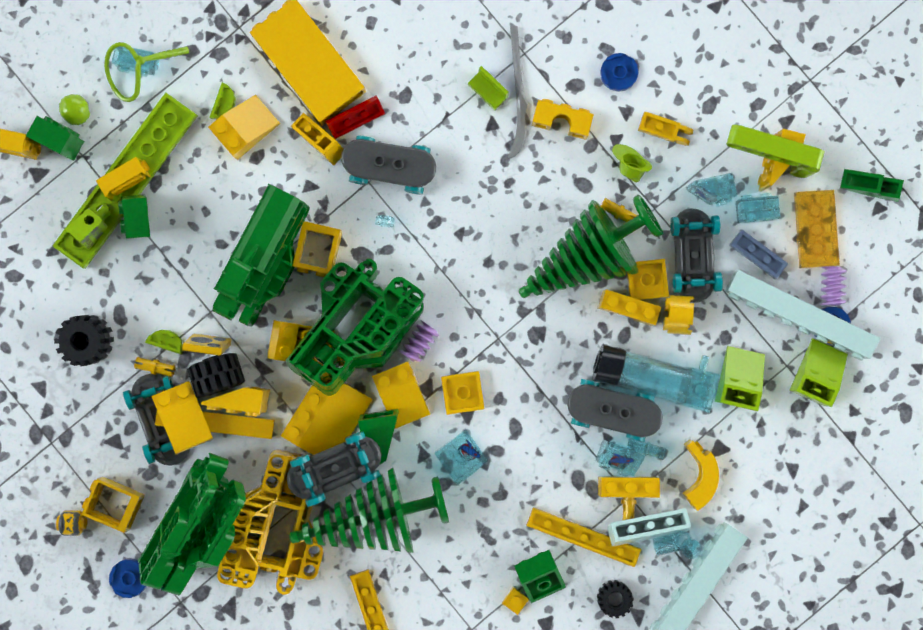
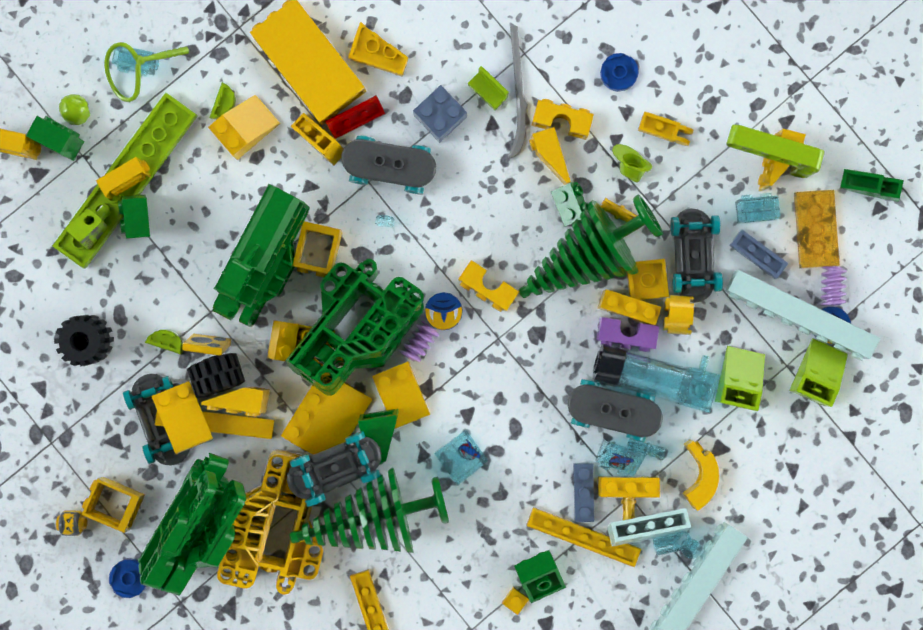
yellow pin [134,357,176,377] -> none
yellow plate [441,371,485,415] -> none
black tyre [597,580,634,618] -> none
clear light blue slope [686,173,737,207] -> none
none -> yellow wing [348,22,408,77]
none -> sand blue brick [413,85,467,143]
none -> tile [425,292,463,331]
none -> yellow arch [458,260,519,312]
none -> yellow slope [529,127,571,185]
none -> bracket [551,182,589,227]
none -> sand blue plate [573,463,594,522]
none -> medium lavender arch [596,317,659,352]

